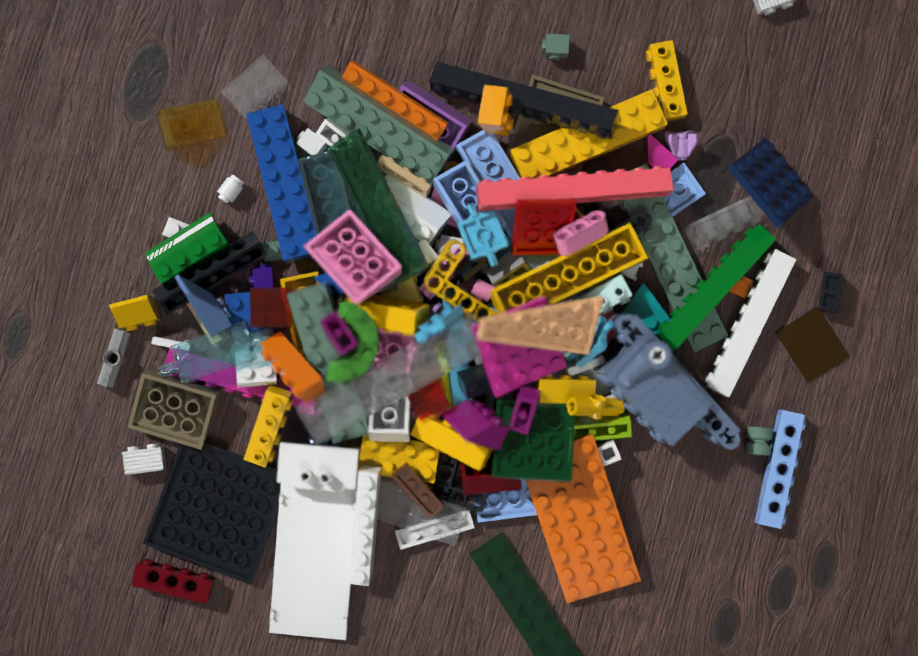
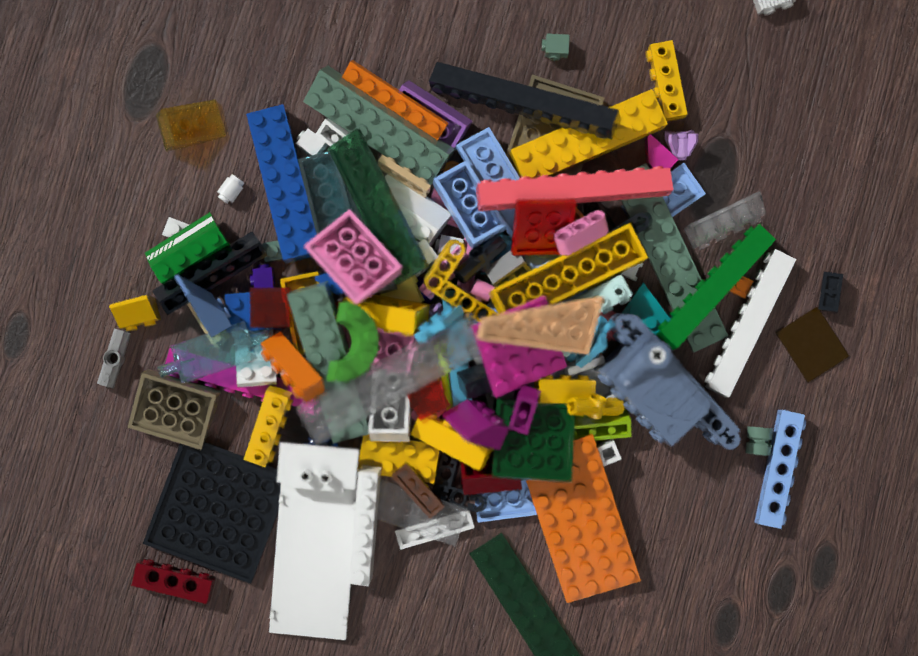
white brick [122,443,167,475] -> none
white tile [151,337,194,352] -> none
clear plate [221,54,289,121] -> none
magenta slope [319,310,358,356] -> none
medium azure plate [457,203,508,267] -> none
light orange brick [478,85,513,136] -> none
dark blue plate [727,137,814,229] -> none

